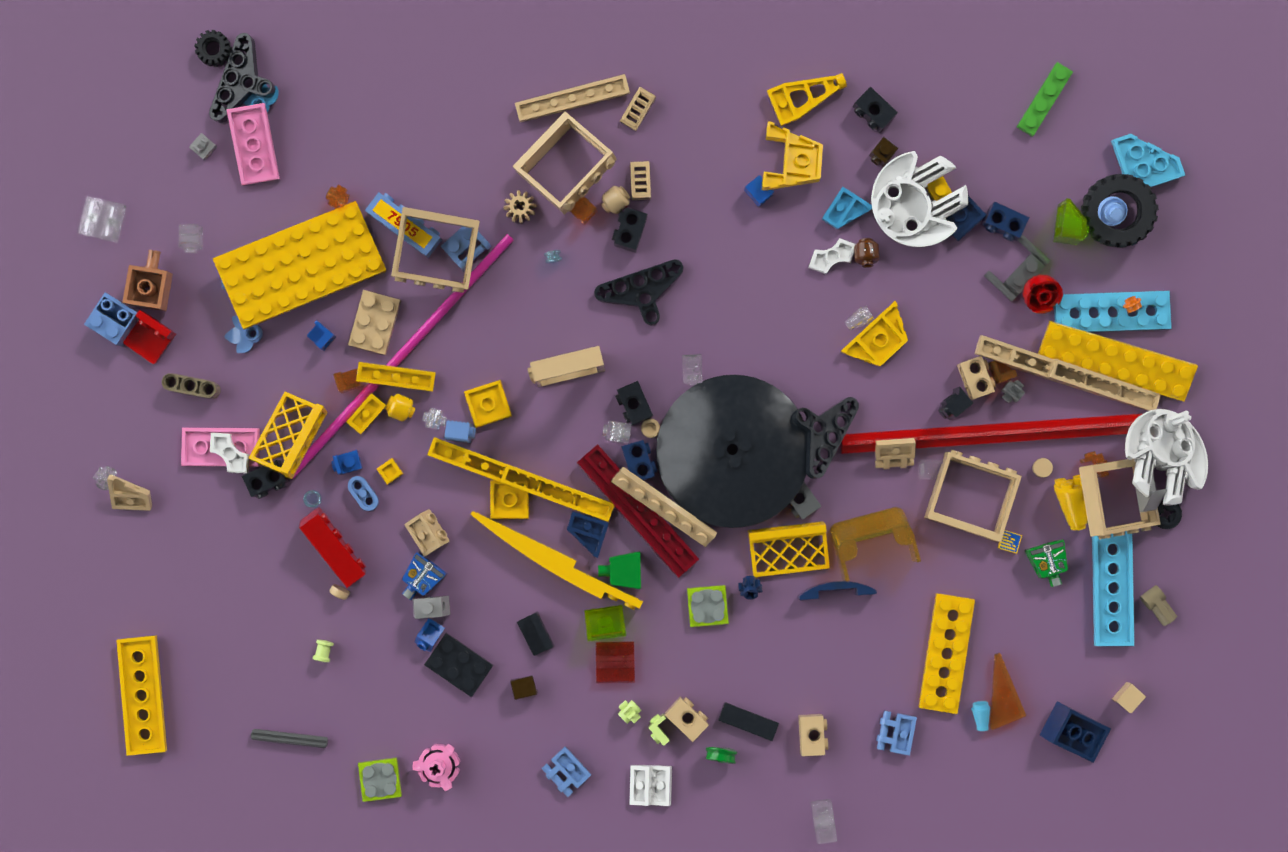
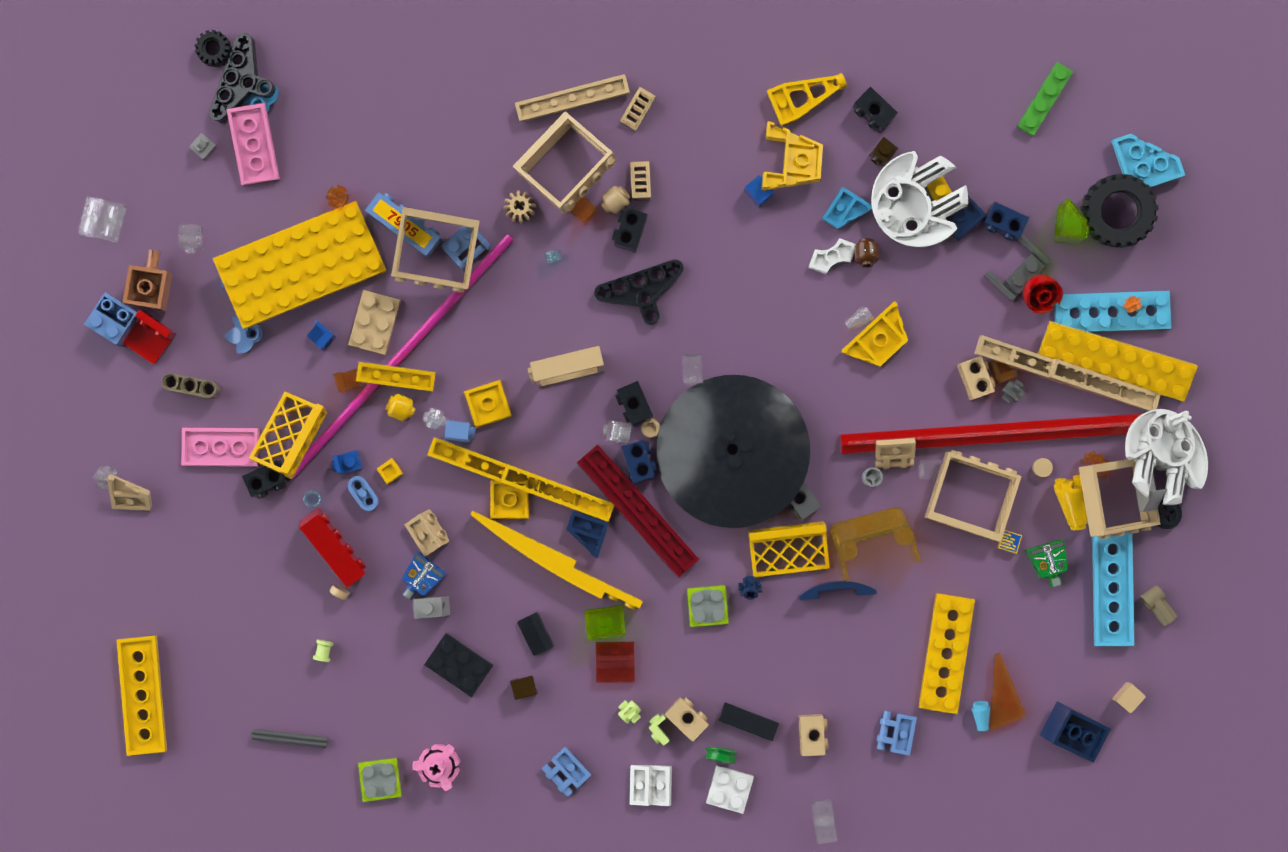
white tile [210,433,249,473] -> none
yellow plate [346,393,386,434] -> none
blue bracket [415,618,445,652] -> none
green torso [598,552,641,589] -> none
tan plate [611,467,717,547] -> none
black beam [792,397,859,479] -> none
black window [938,387,974,420] -> none
light blue plate [1098,197,1128,226] -> none
none -> white plate [706,765,754,814]
none -> light grey wheel [862,468,883,487]

